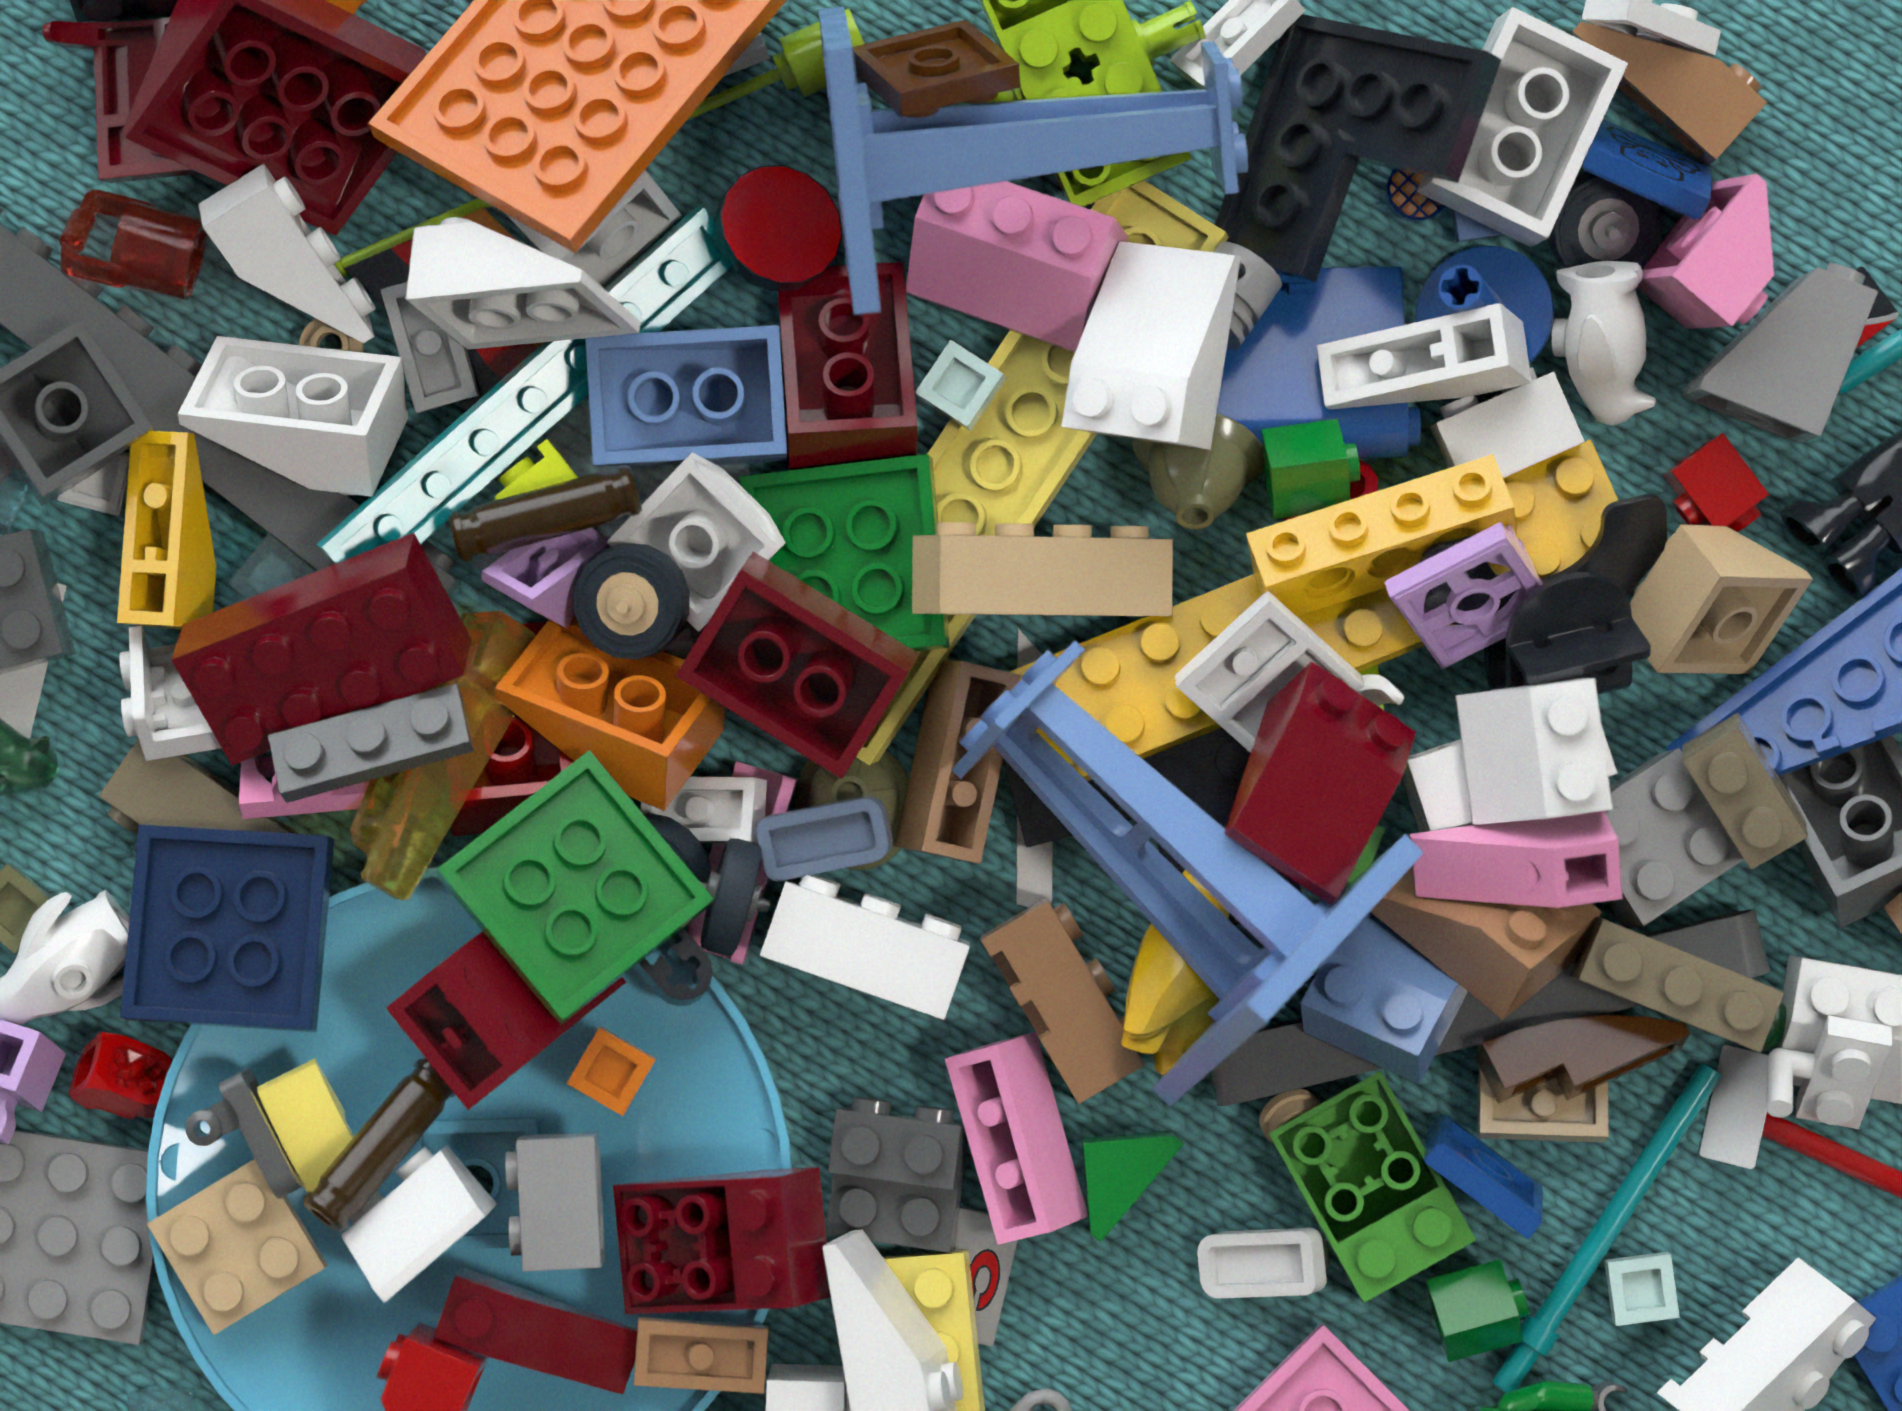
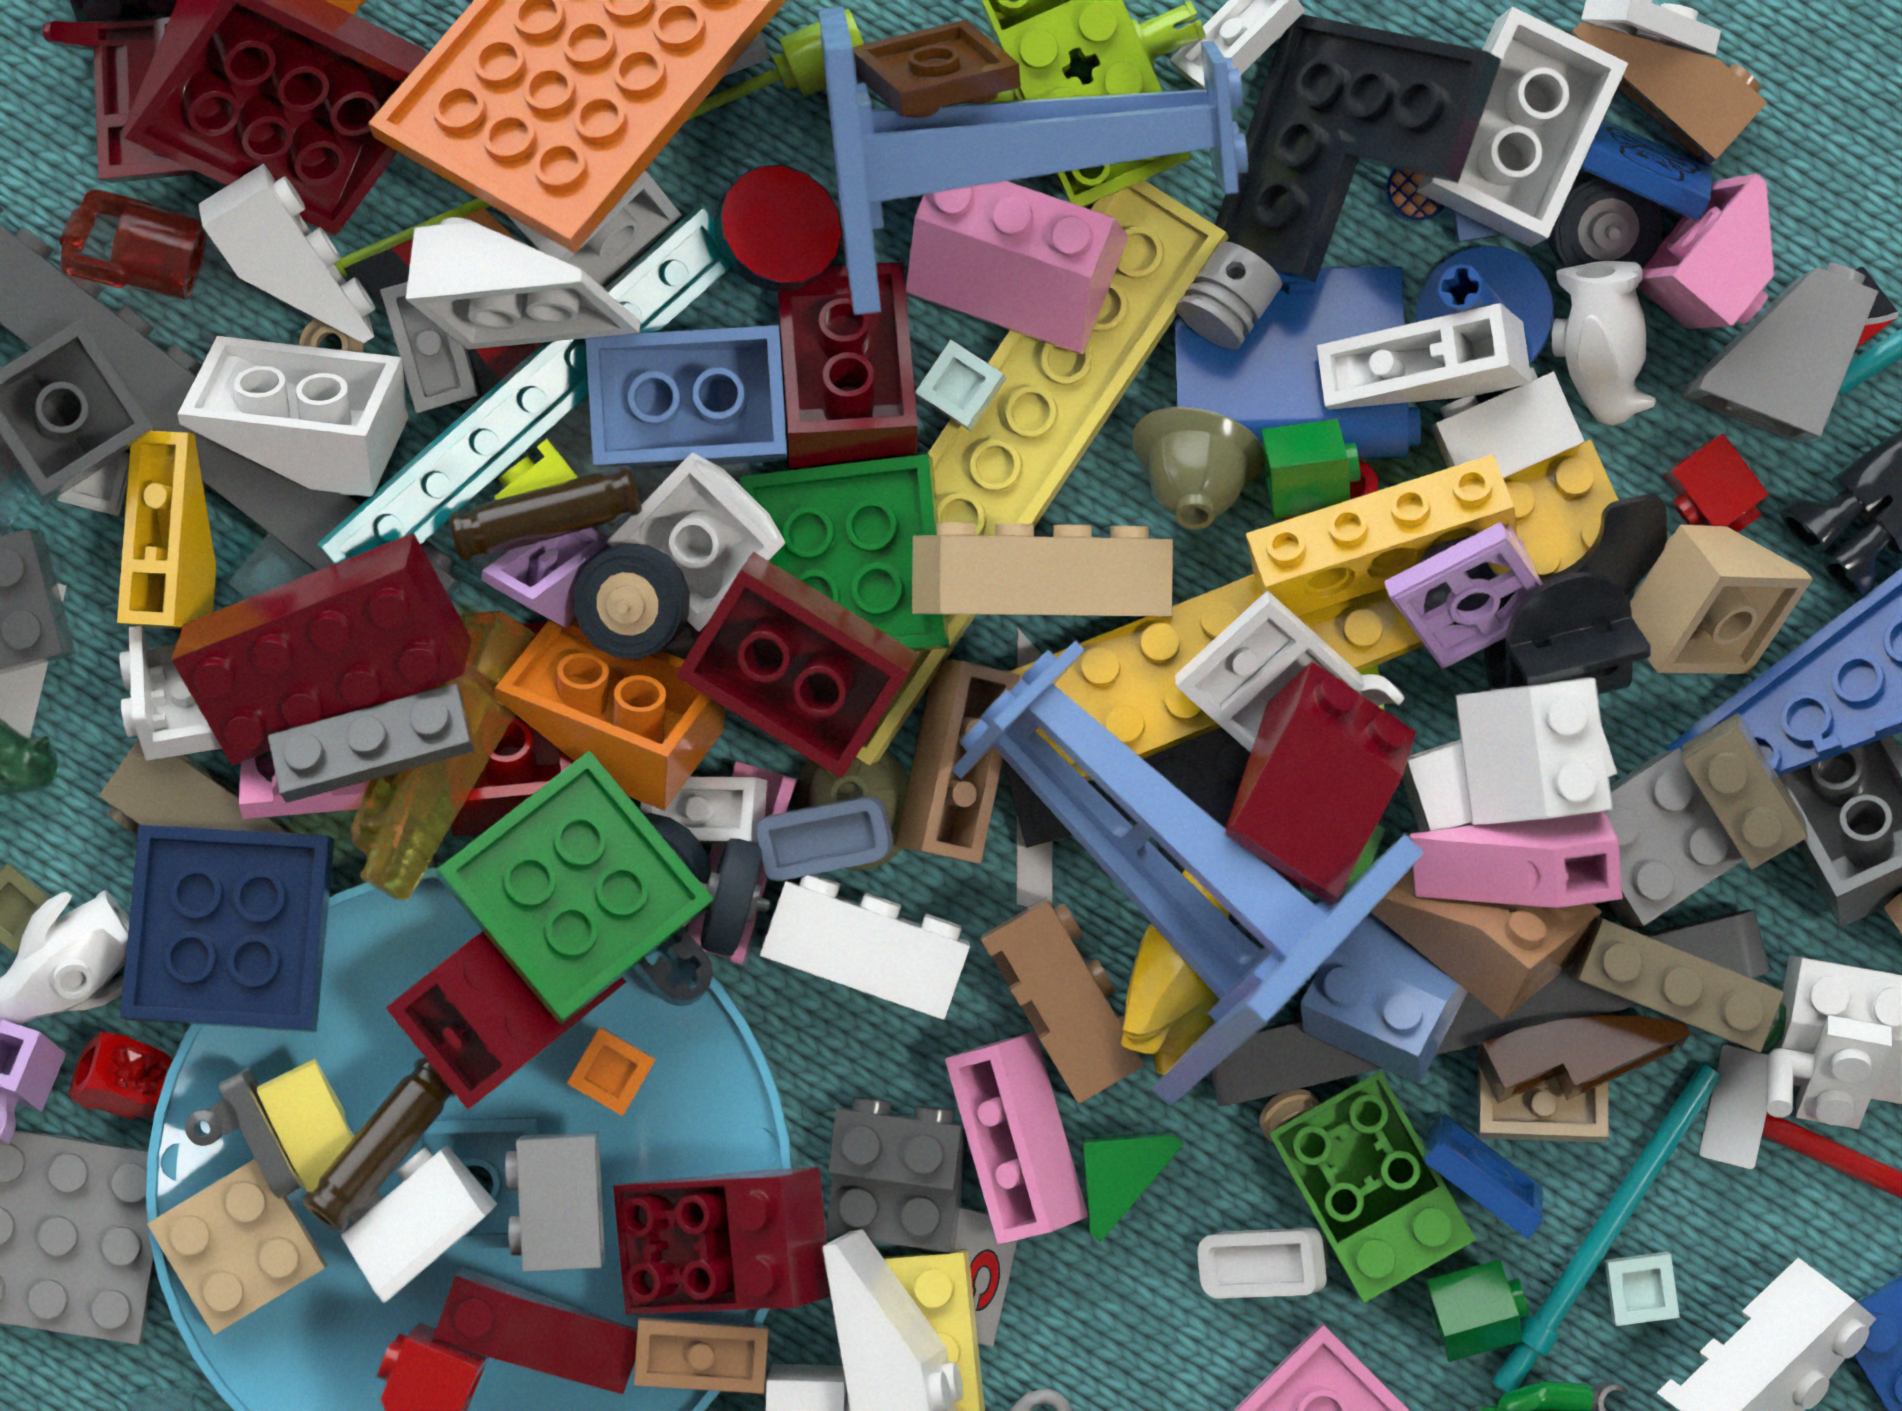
white slope [1061,241,1241,450] -> none

